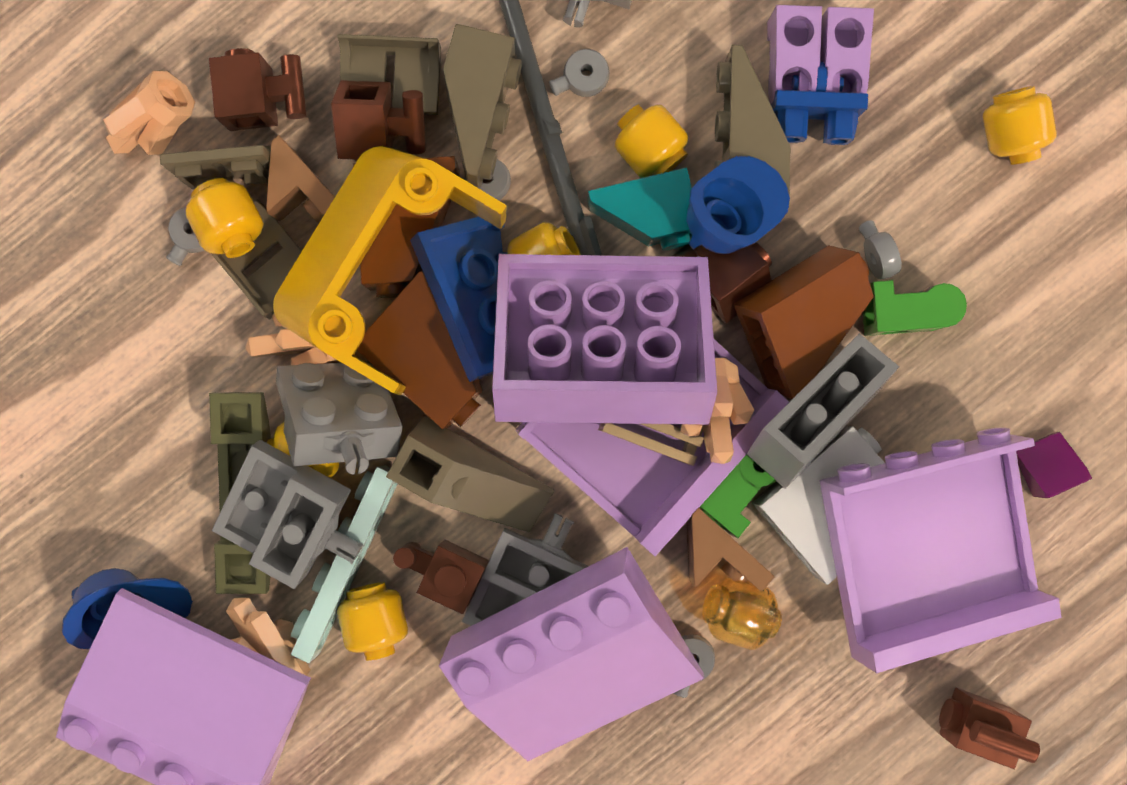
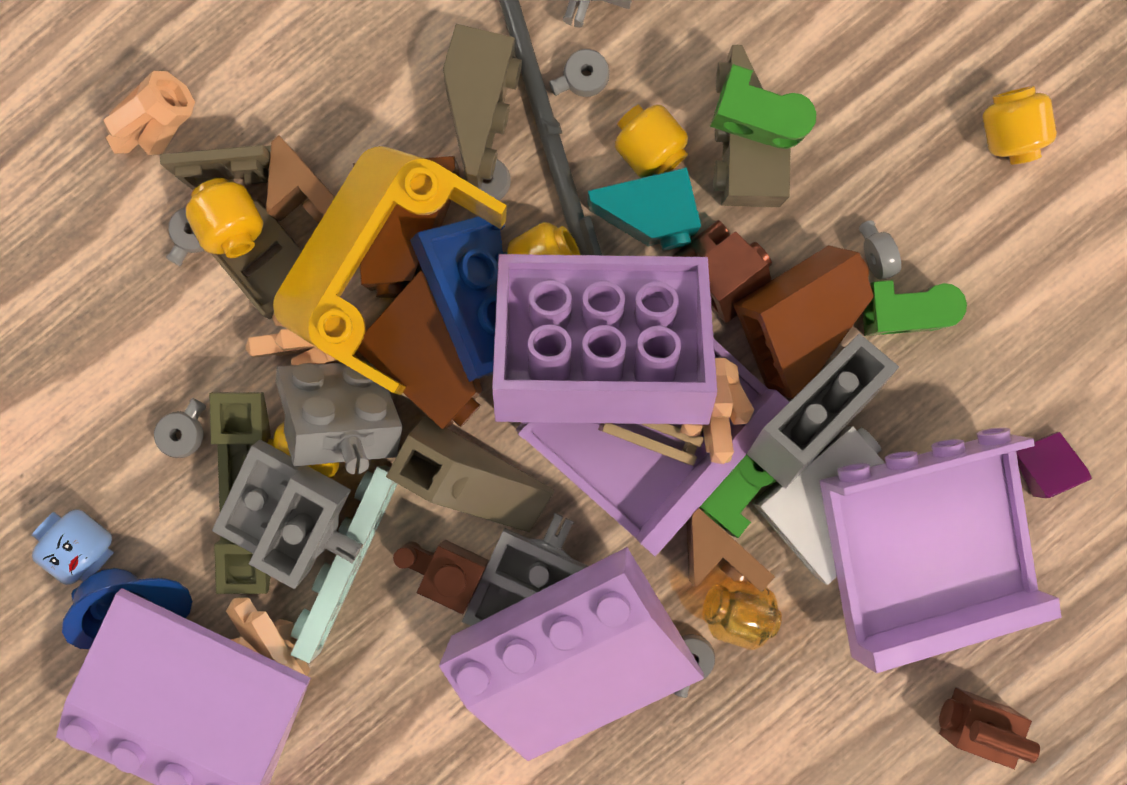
copper brick [209,48,307,131] -> none
copper brick [331,80,426,162] -> none
dark tan piece [337,34,441,115] -> none
yellow head [337,582,408,661] -> none
blue piece [686,156,790,254] -> none
lavender hips [767,5,874,145] -> none
none -> light blue head [32,509,114,585]
none -> light grey piece [154,398,206,458]
none -> bright green leg [710,64,817,149]

